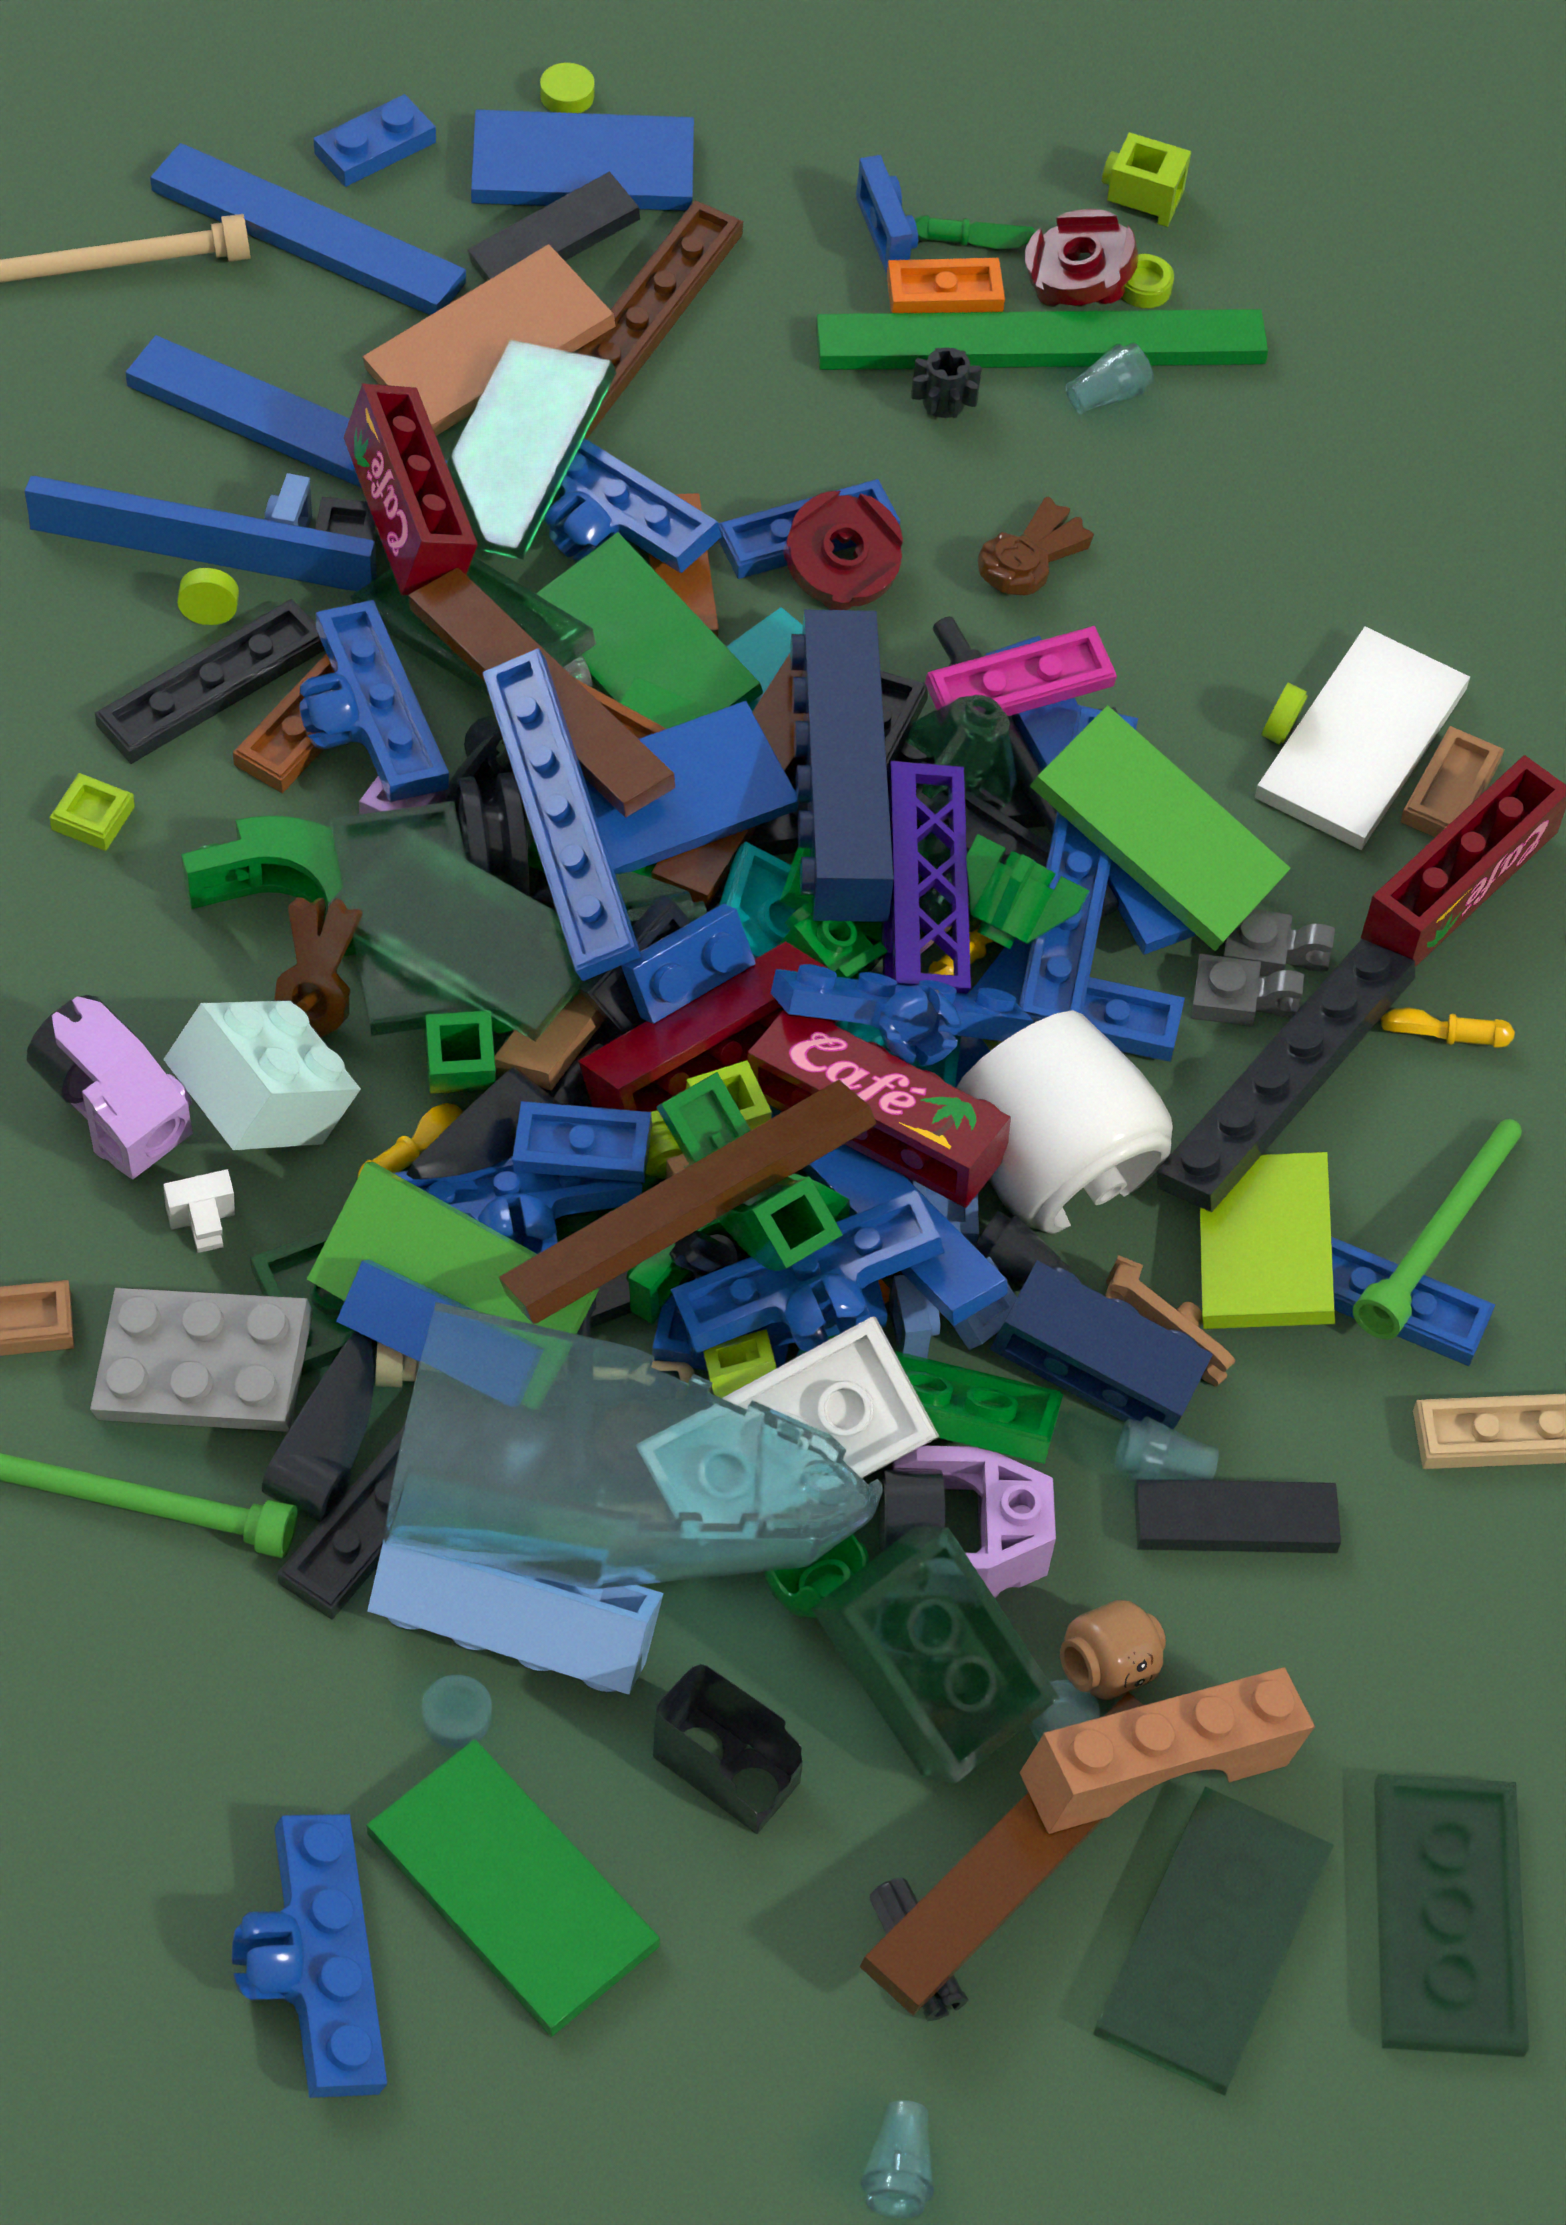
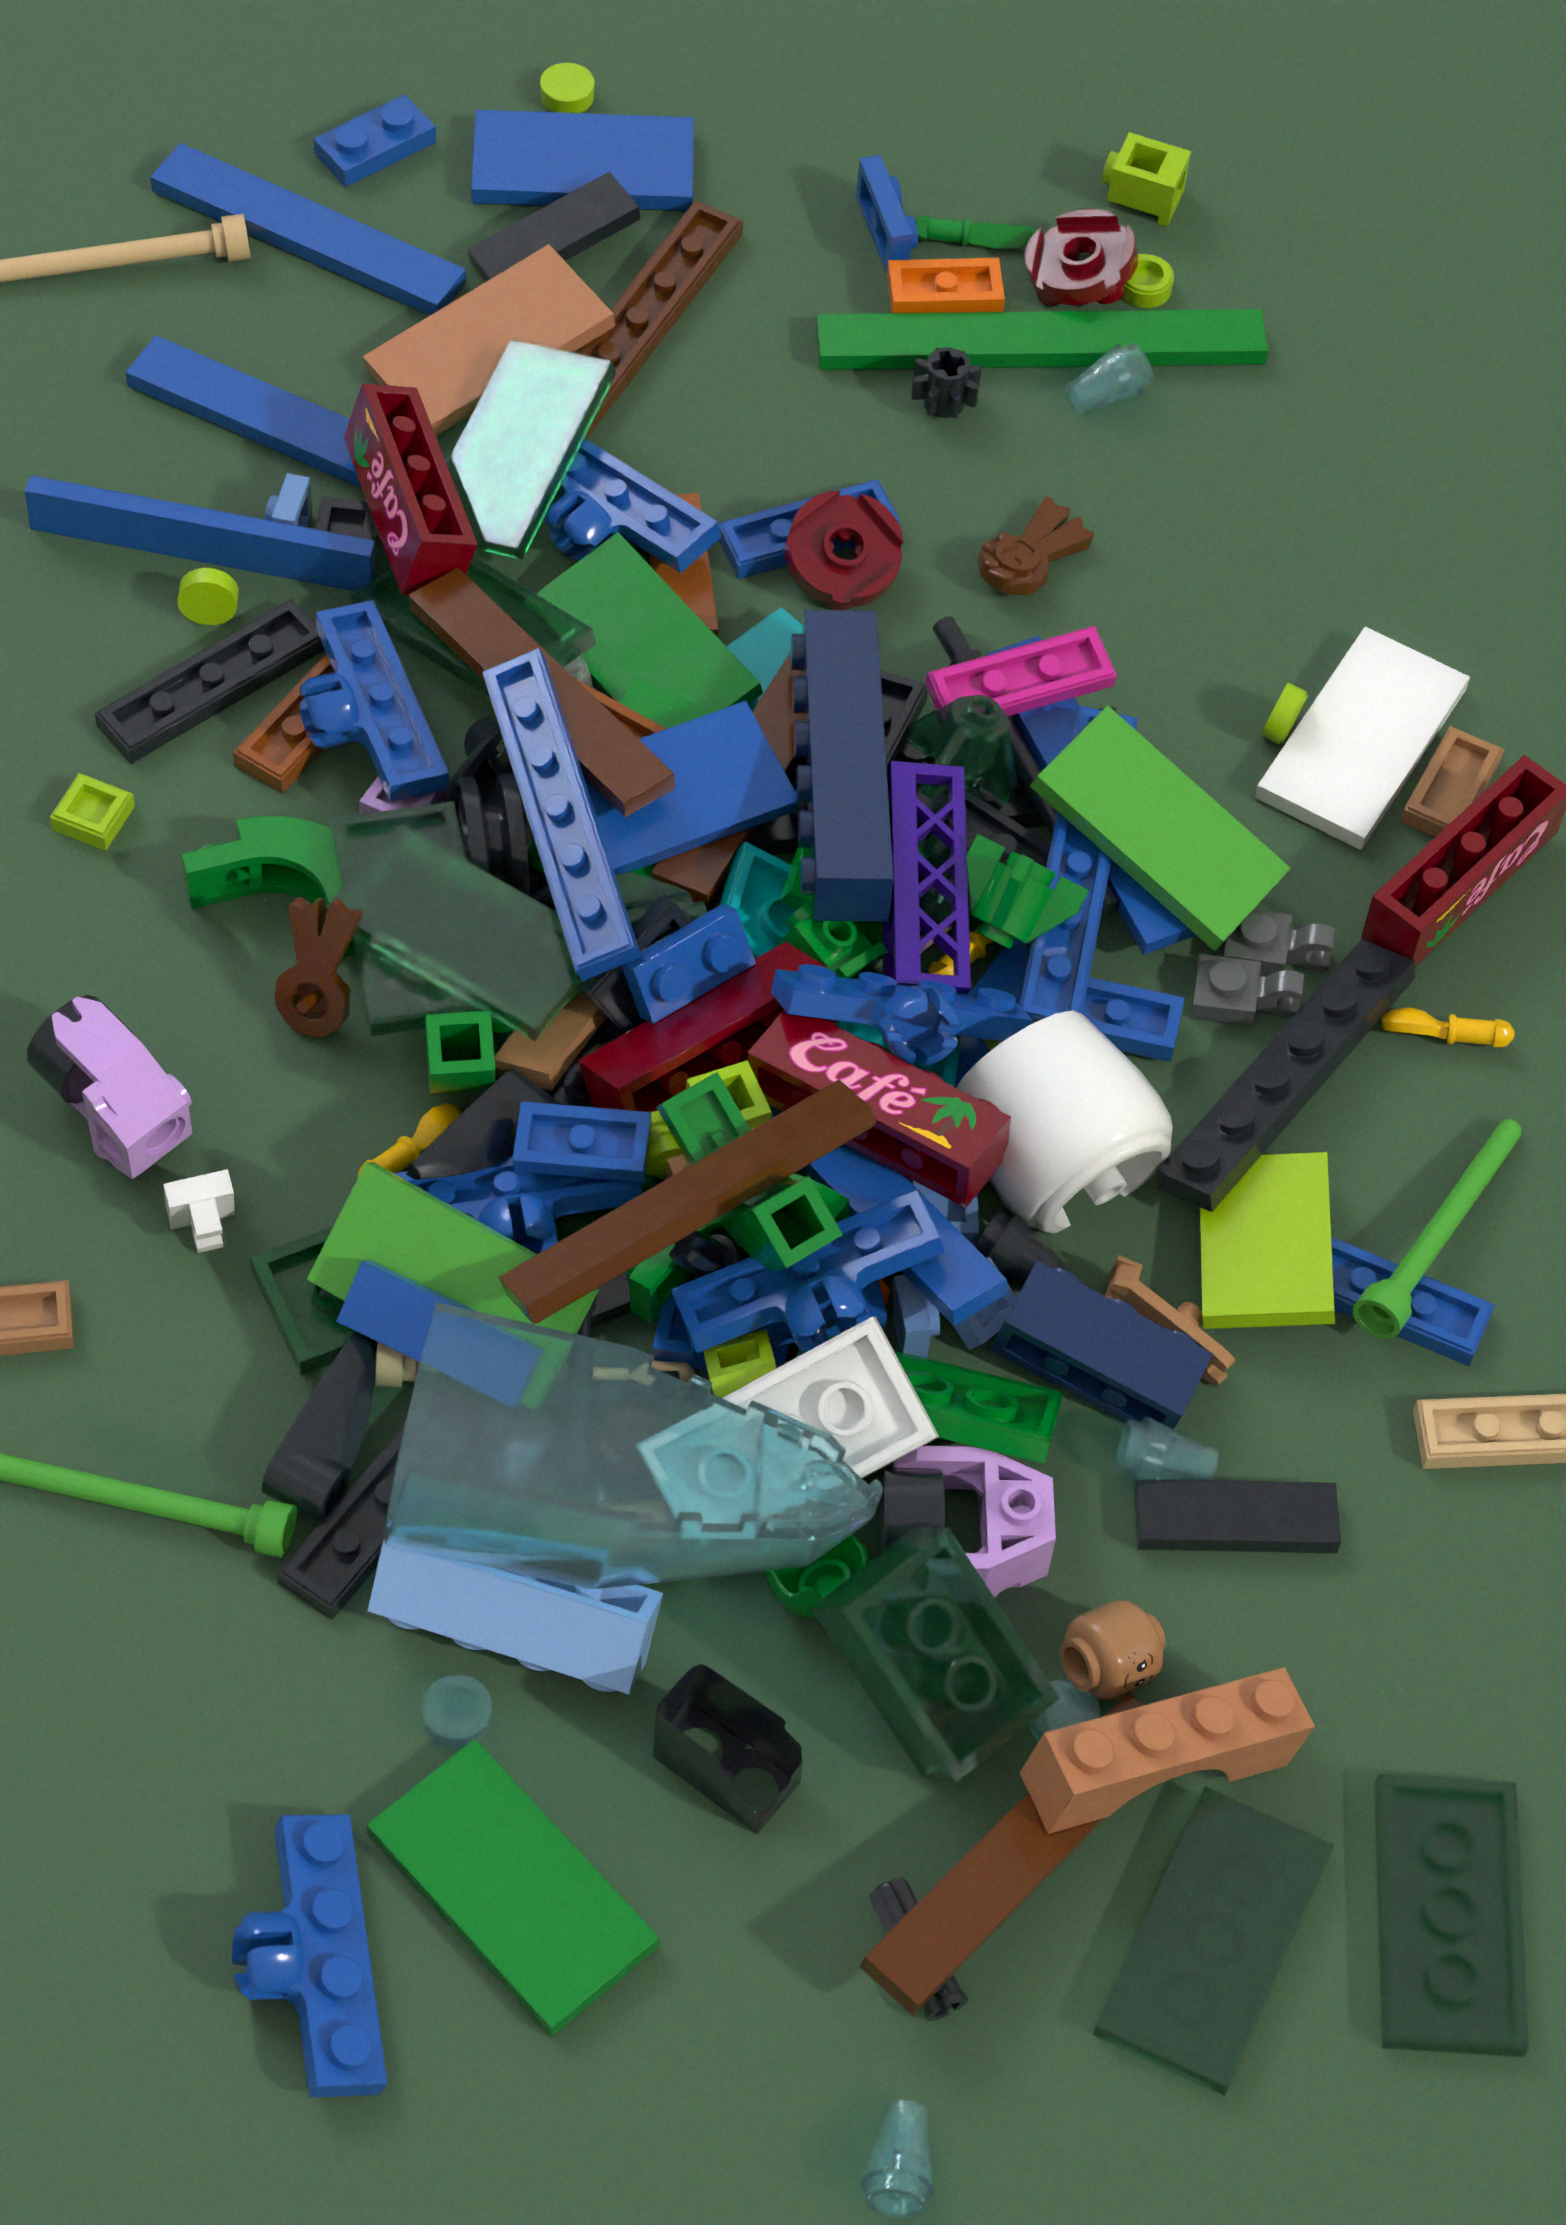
light grey plate [90,1288,313,1432] -> none
light aqua brick [163,1001,361,1150] -> none

